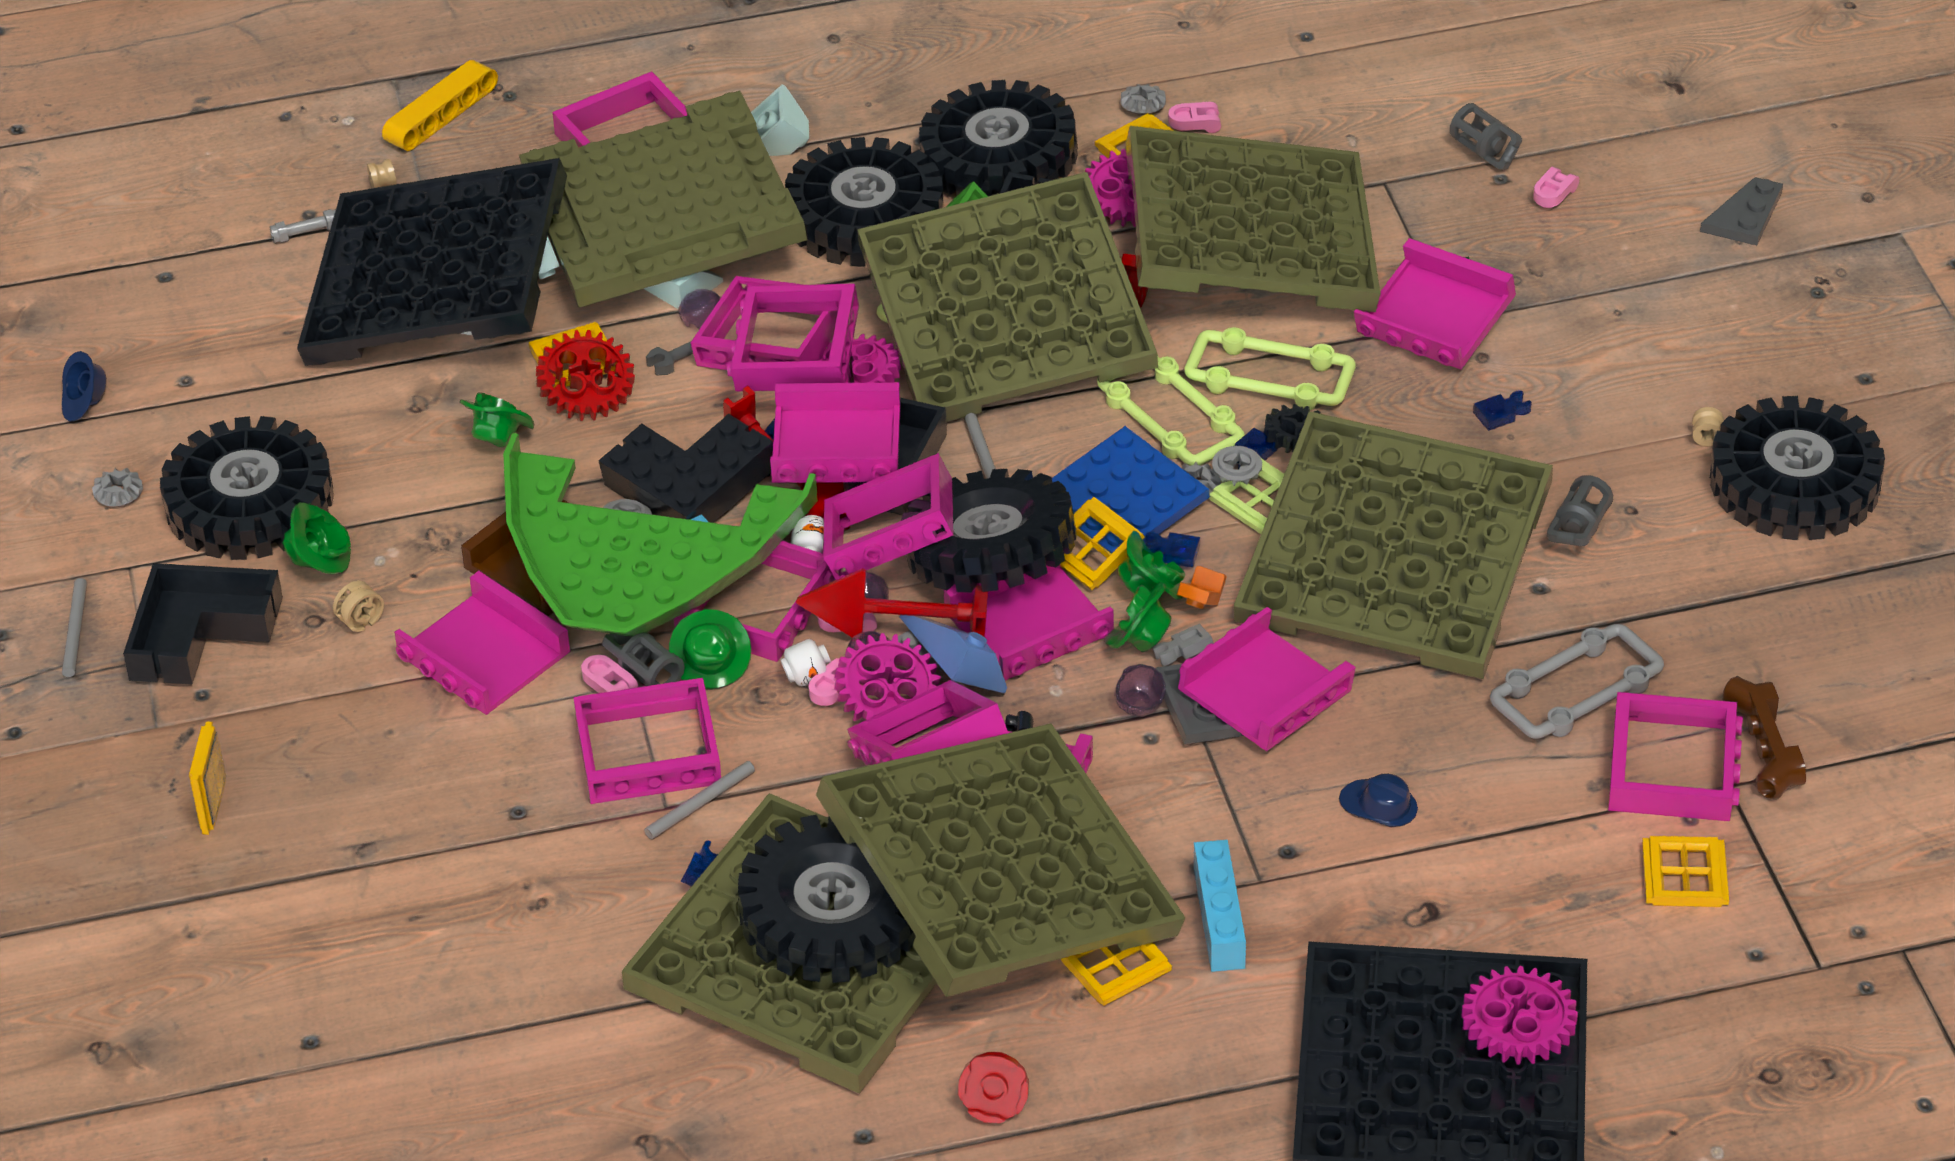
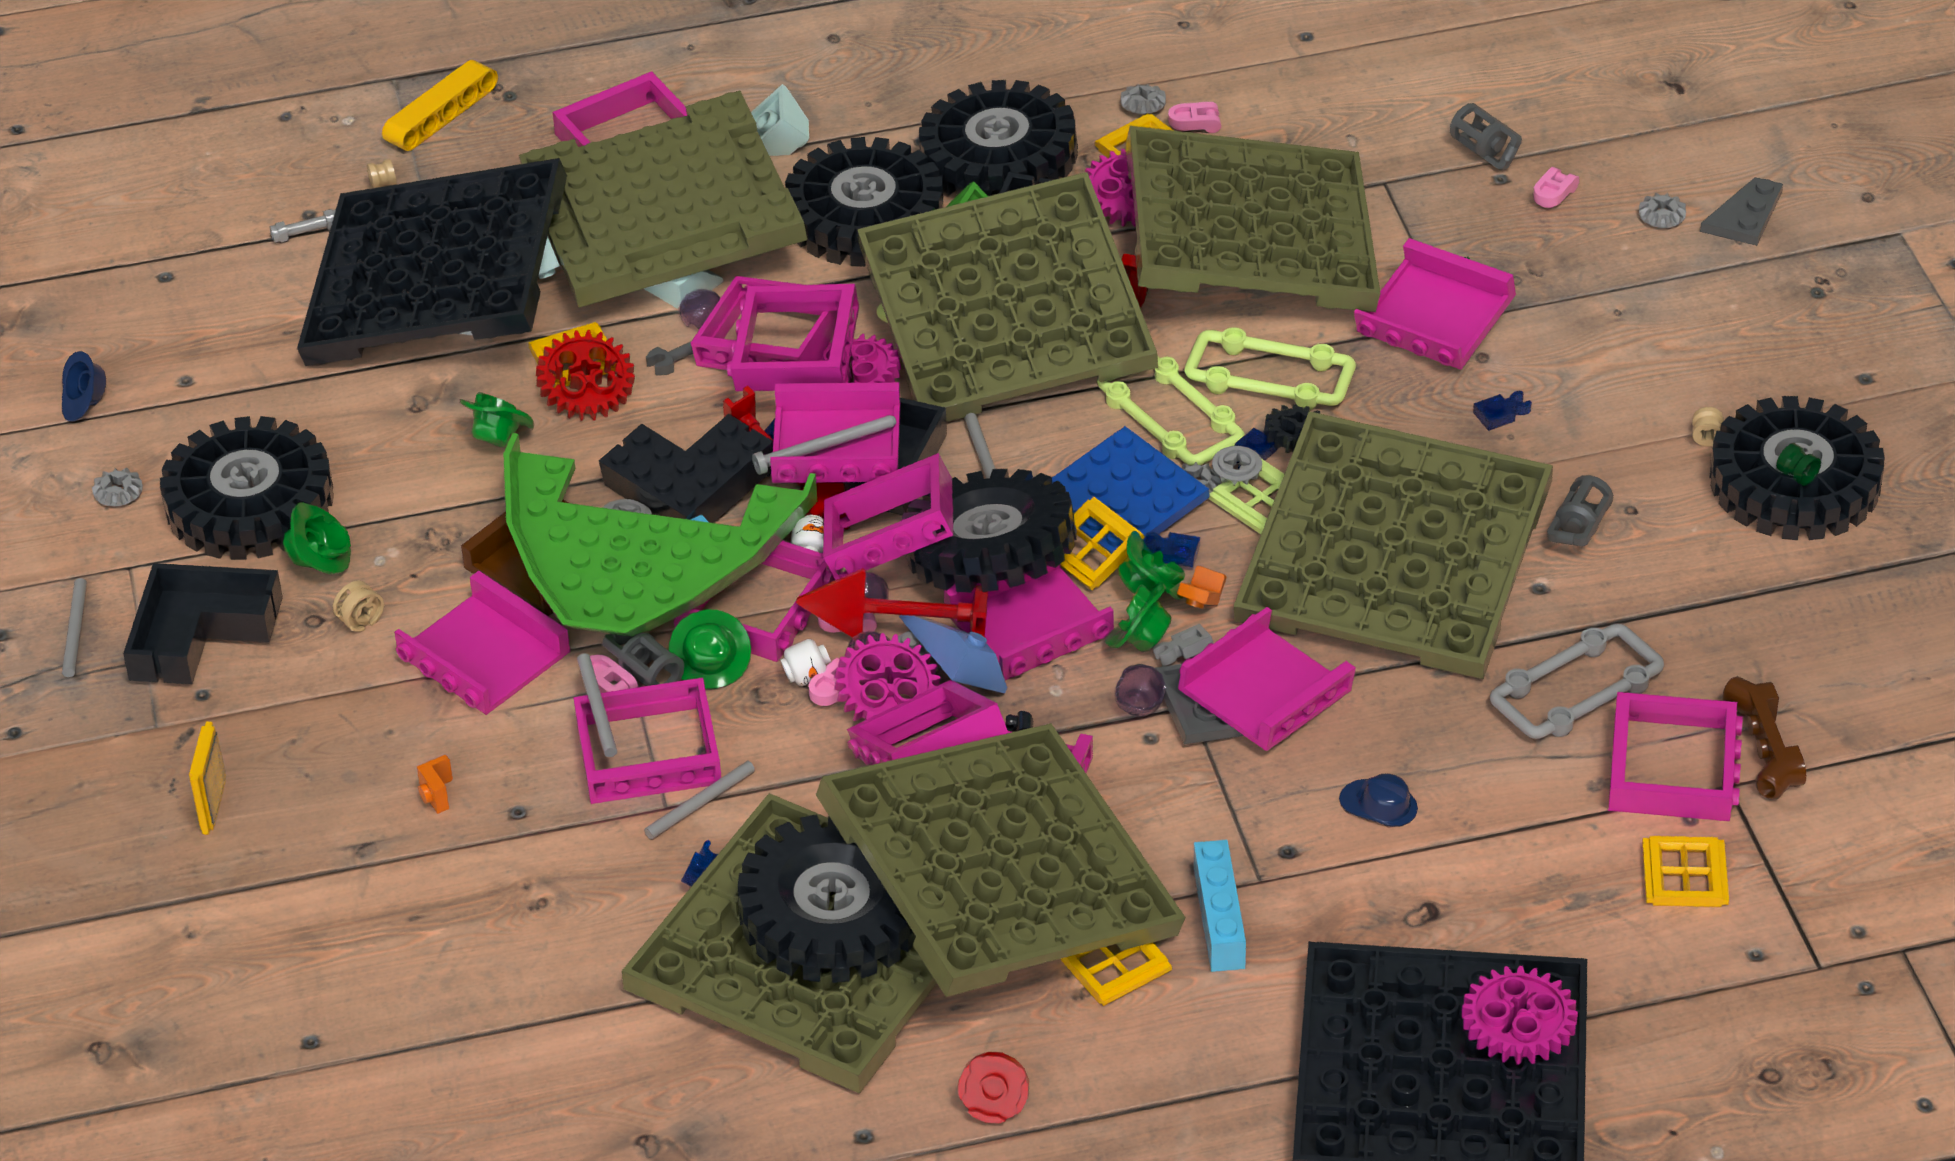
none -> orange bracket [417,755,453,814]
none -> light grey bar [577,653,617,757]
none -> light grey bar [752,415,896,475]
none -> light grey gear [1639,193,1686,228]
none -> dark green wheel [1776,443,1821,486]

